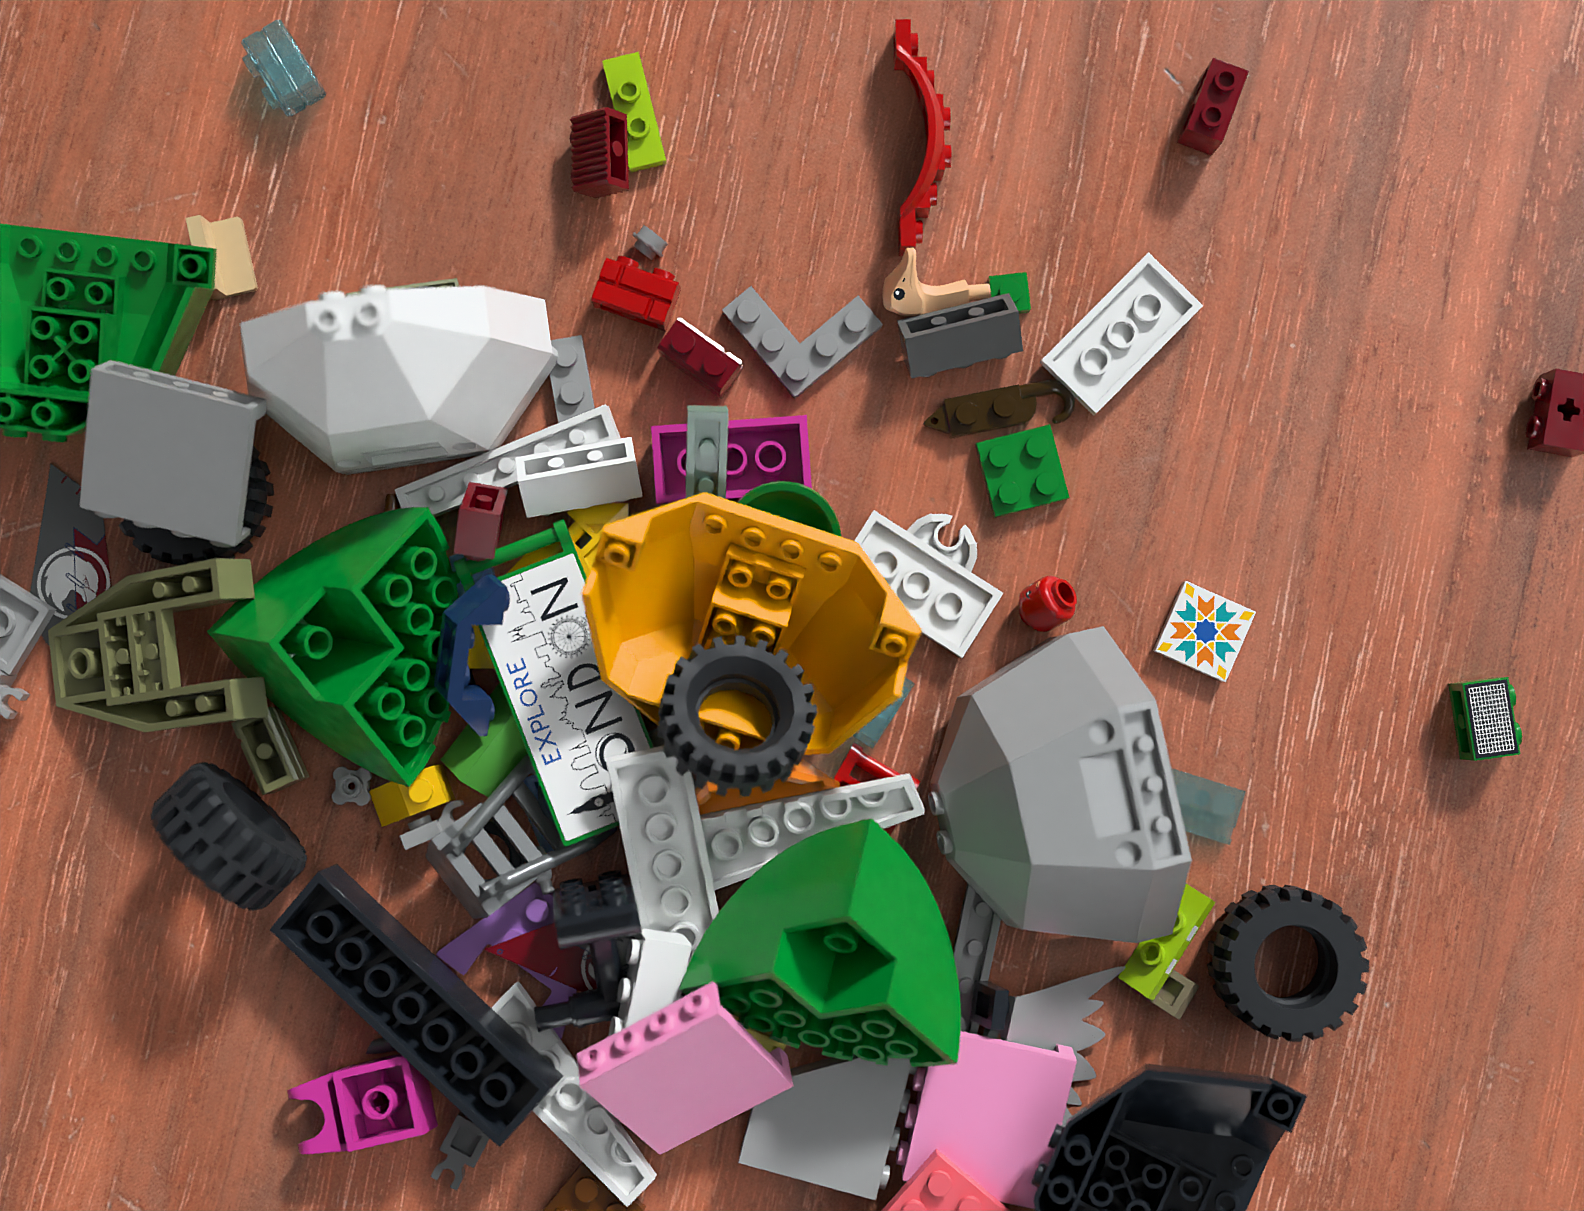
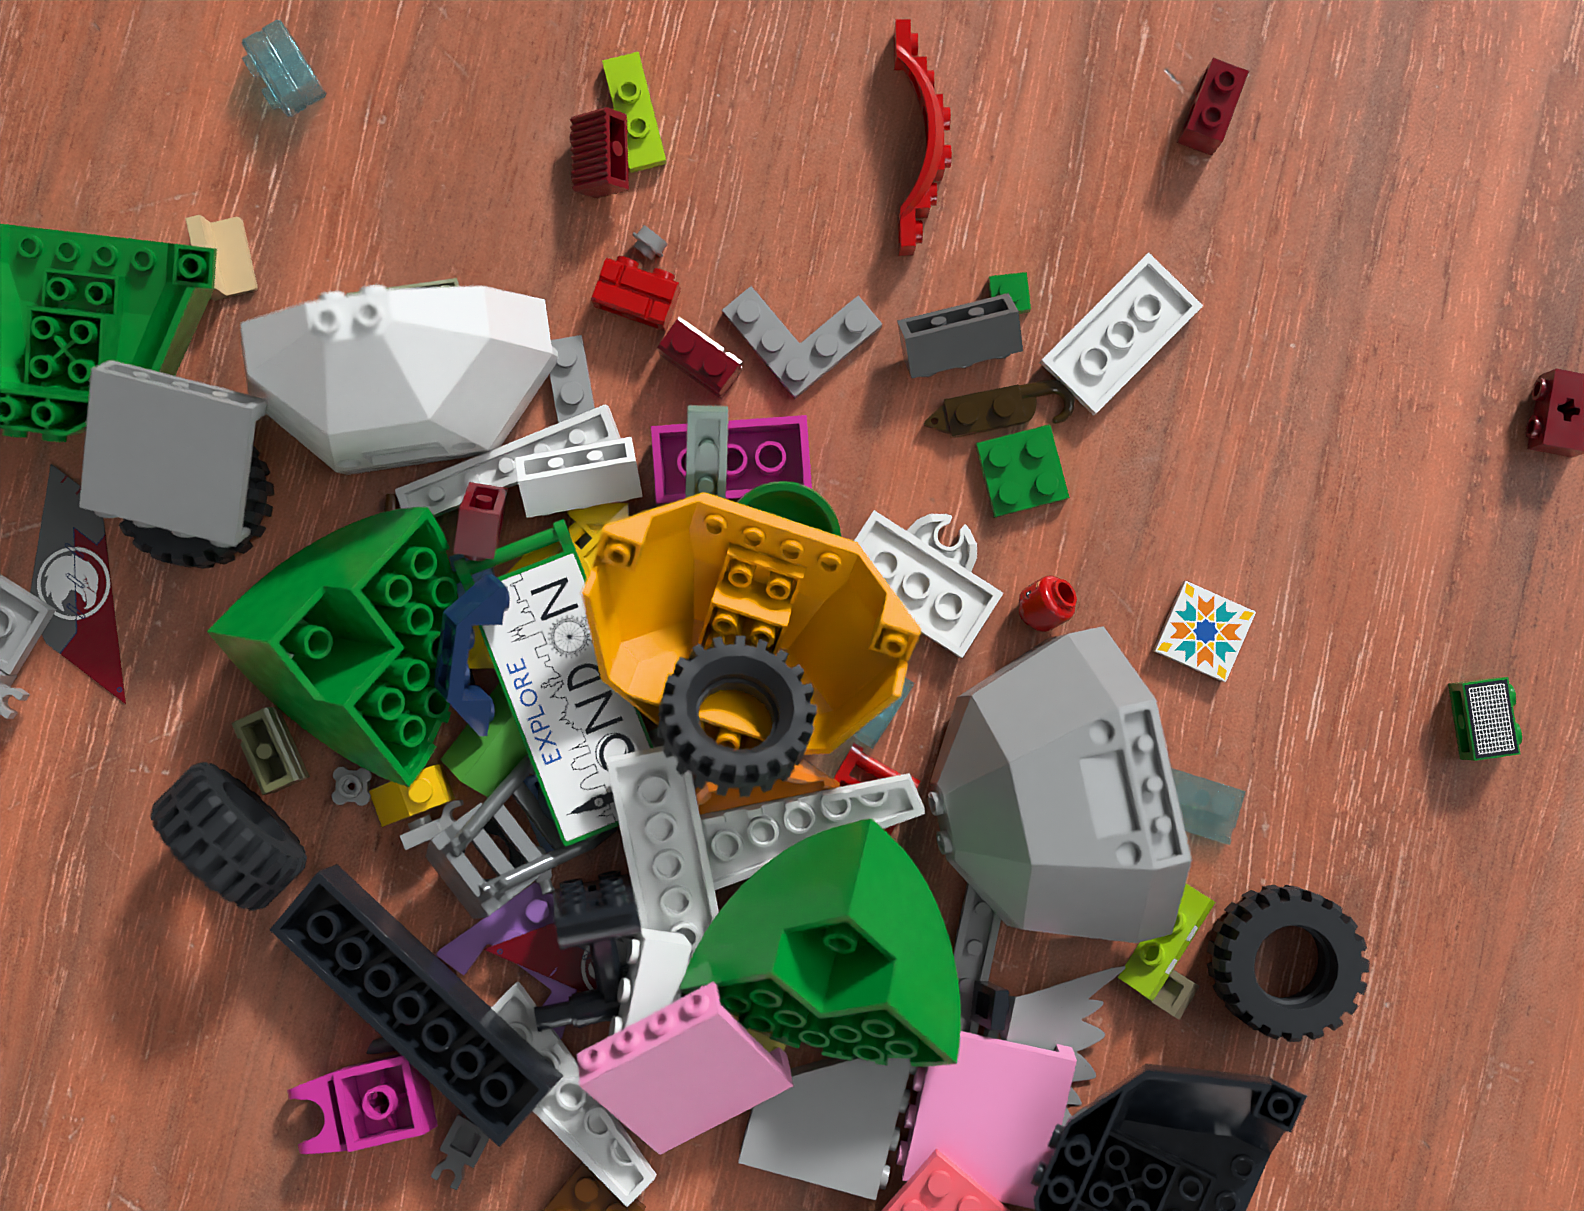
olive wedge [48,559,268,732] -> none
light nougat animal [882,248,991,317] -> none

